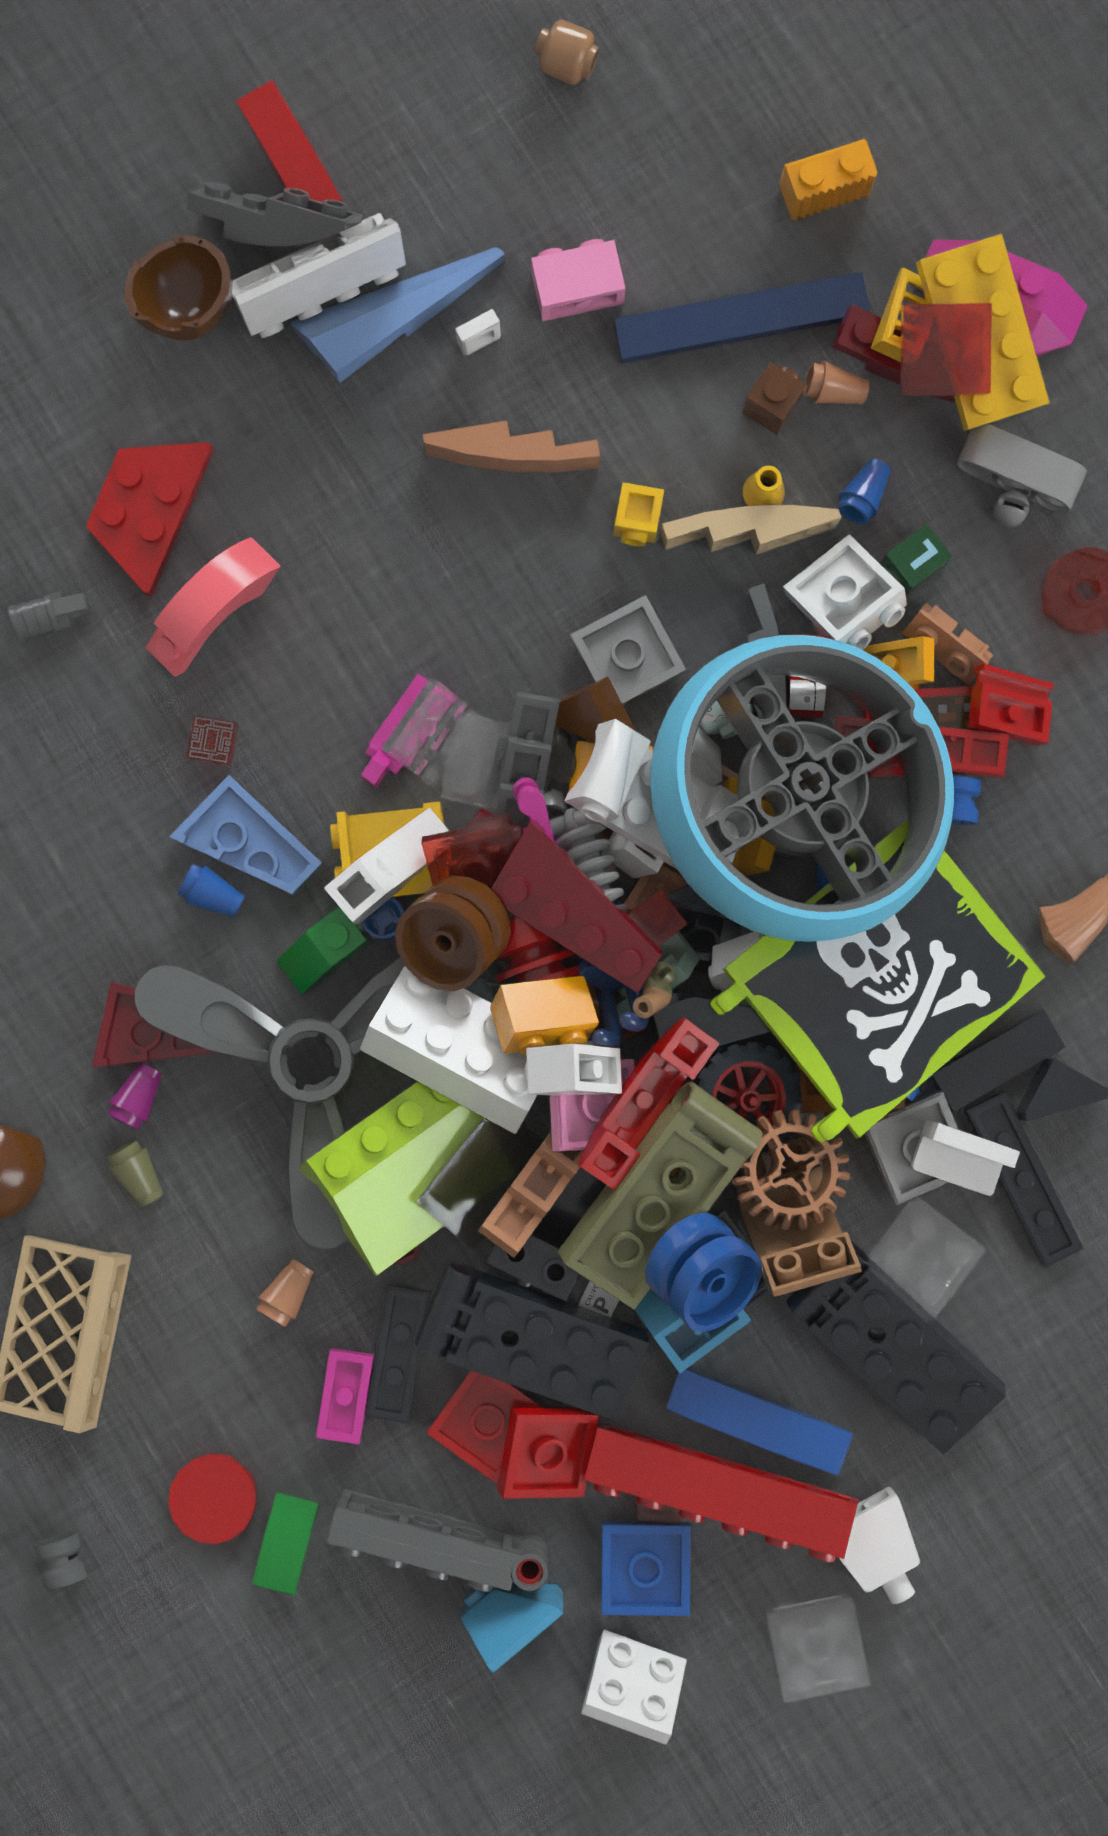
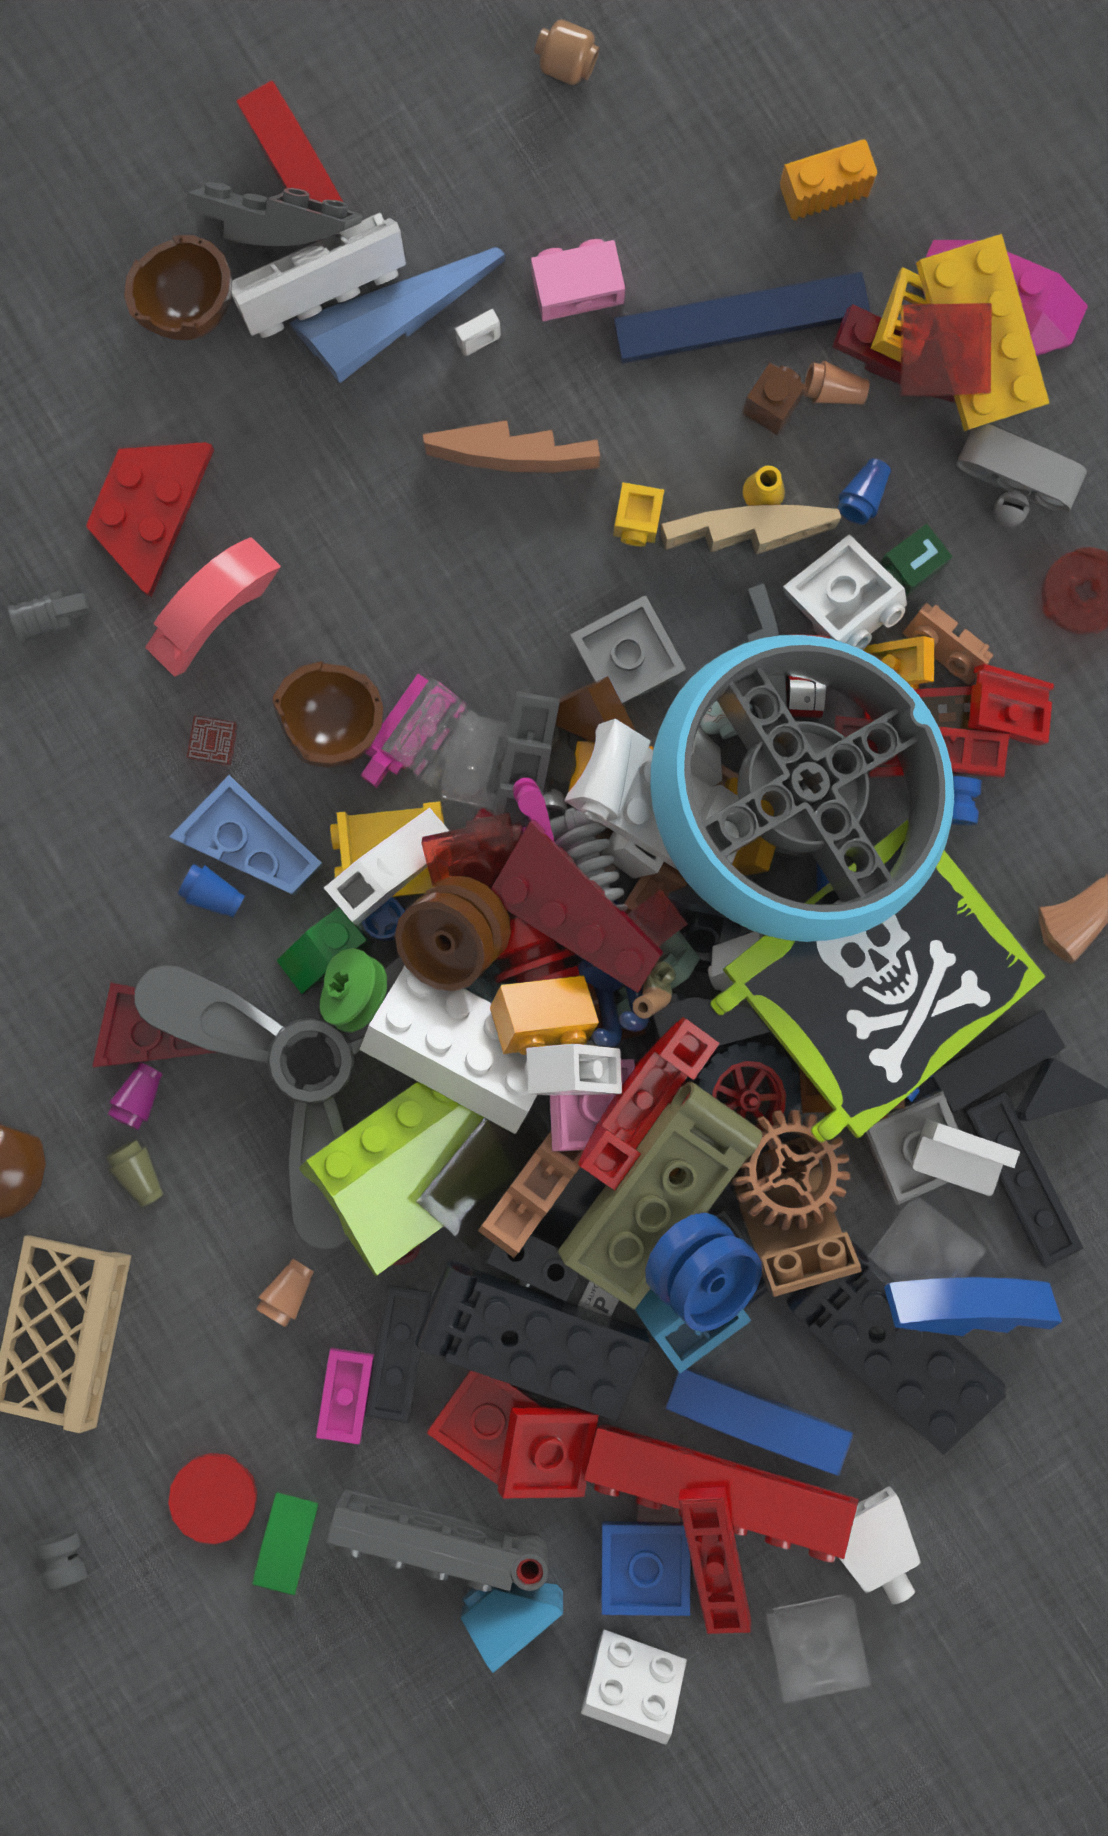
none -> reddish brown cylinder [272,661,384,768]
none -> bright green piece [320,948,387,1033]
none -> red plate [678,1487,751,1634]
none -> blue slope [884,1277,1062,1336]

